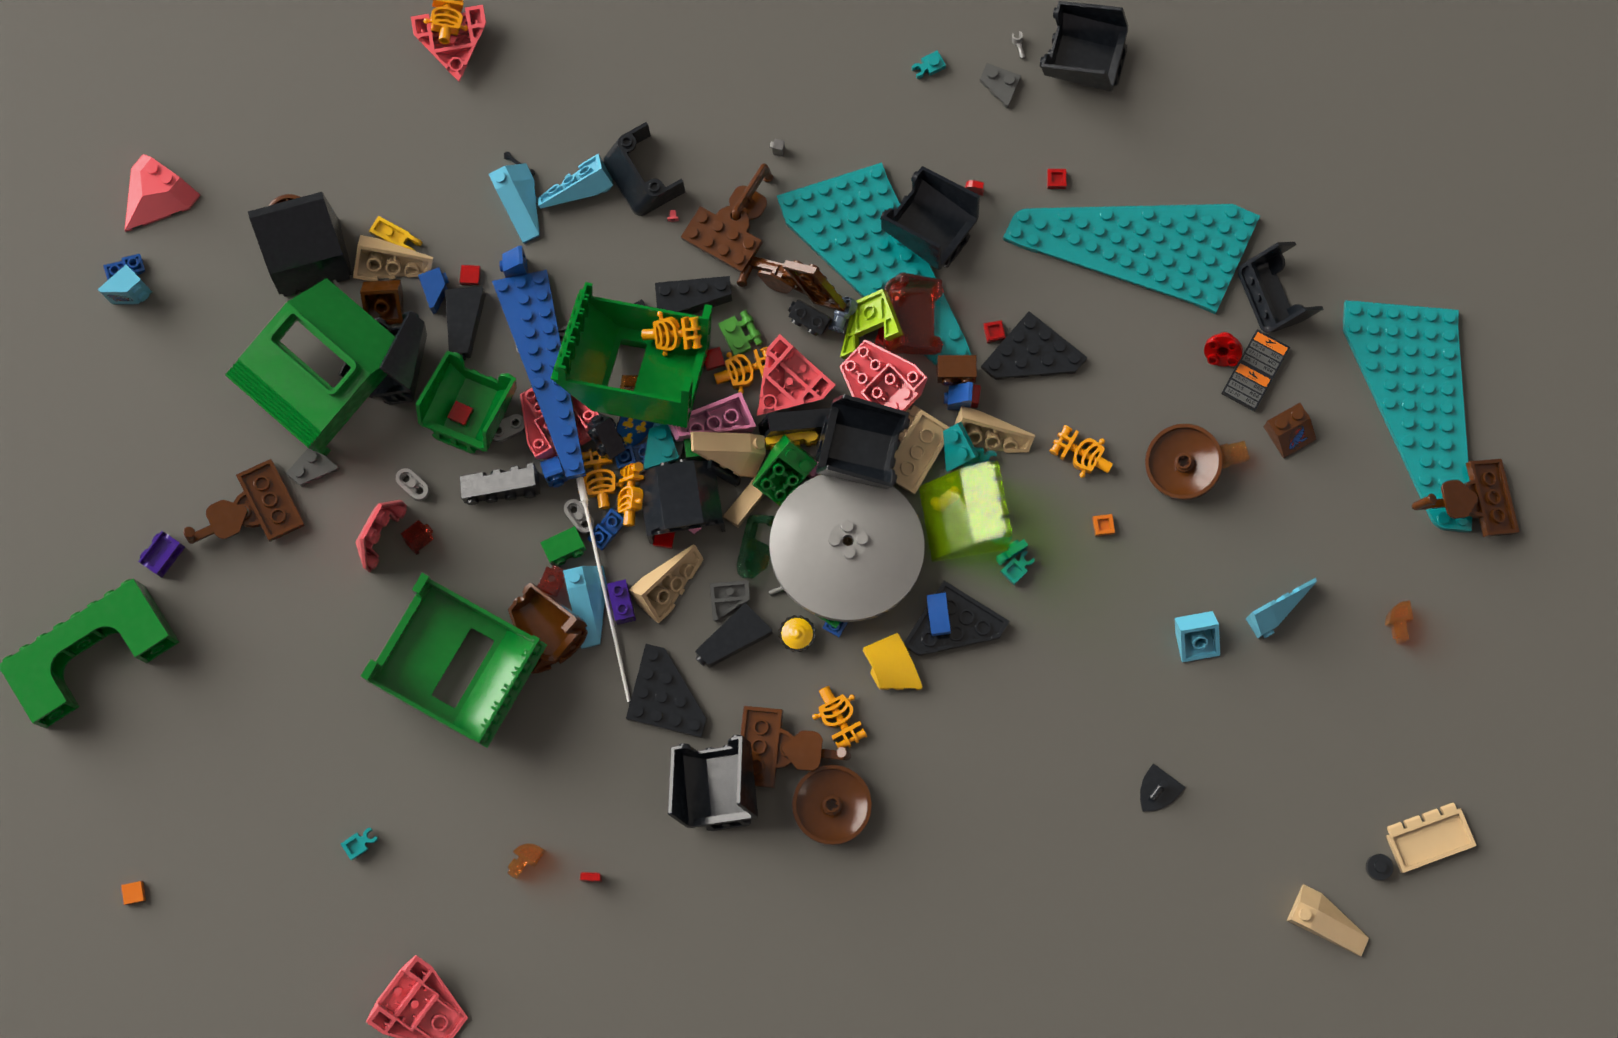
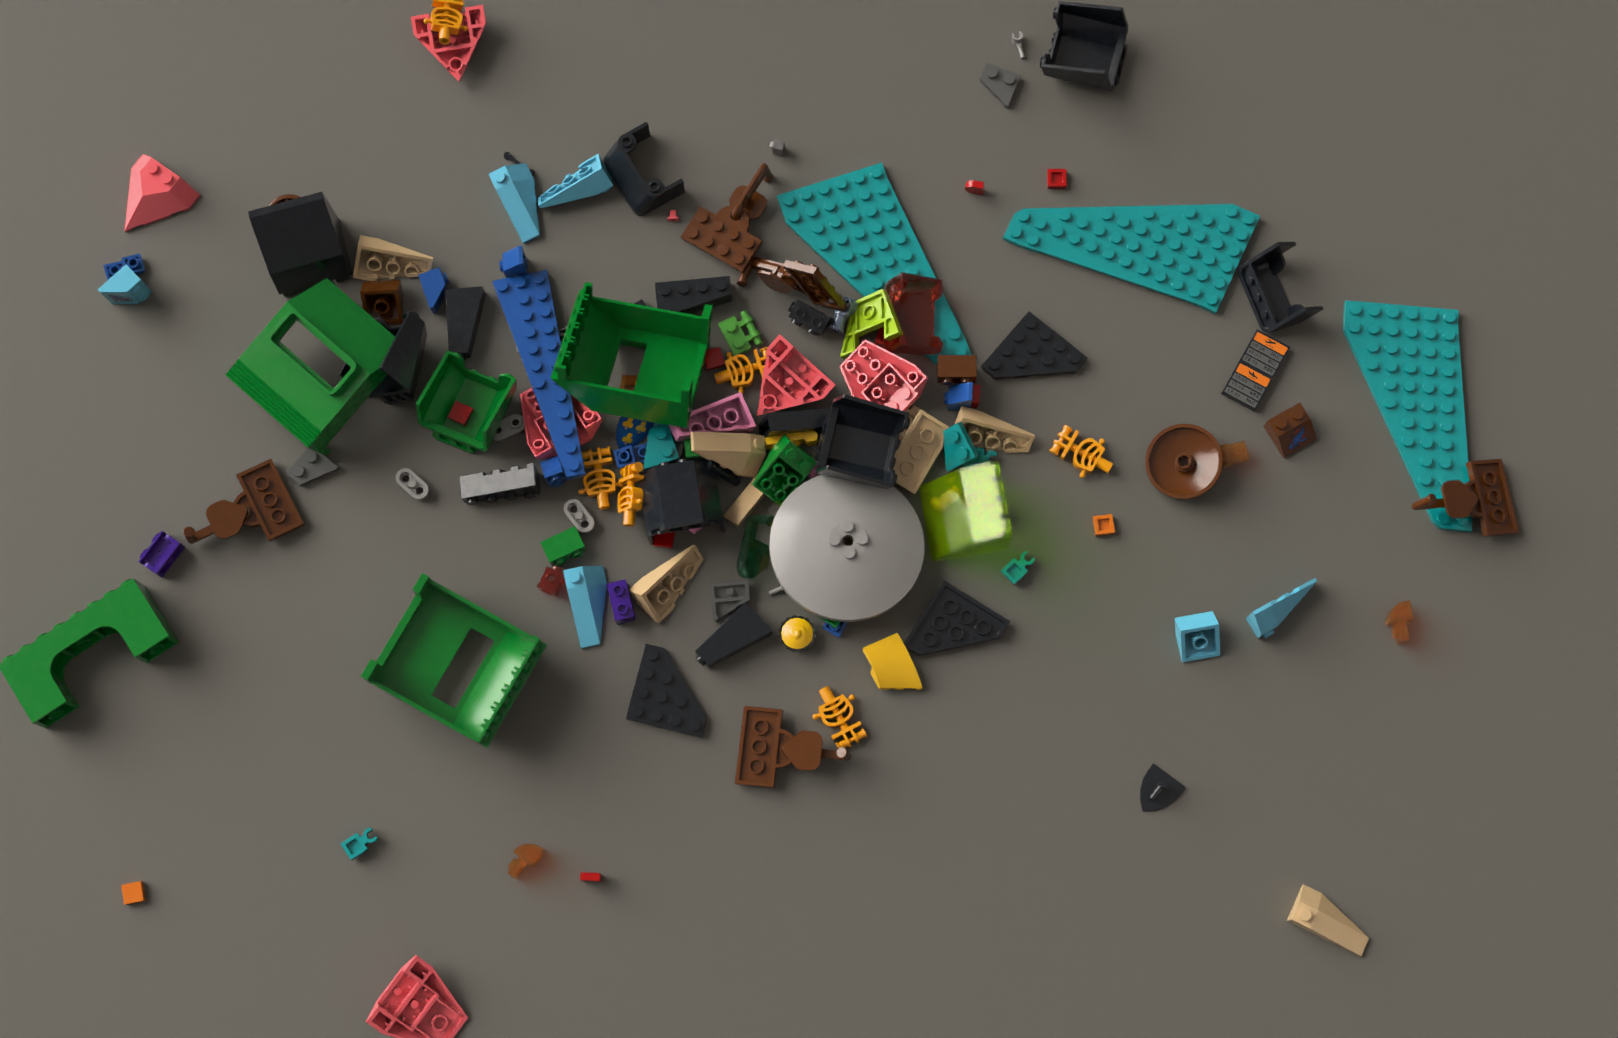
coral wedge [356,500,407,572] -> none
yellow hinge [369,216,423,251] -> none
clear red brick [401,520,434,555] -> none
red tile [460,265,481,285] -> none
reddish brown cone [508,582,588,674] -> none
white piece [576,477,631,702] -> none
black brick [586,414,626,460] -> none
blue slope [587,507,624,550] -> none
light orange torso [641,311,702,357] -> none
black windscreen [668,735,758,831] -> none
reddish brown dish [792,765,872,845] -> none
black windscreen [880,166,980,270] -> none
teal plate [911,50,946,79] -> none
blue slope [927,592,951,636] -> none
red tile [983,320,1006,343] -> none
plate [996,539,1028,565] -> none
red plate [1204,332,1243,367] -> none
black wheel [1366,854,1393,880] -> none
tan hinge [1386,803,1477,873] -> none

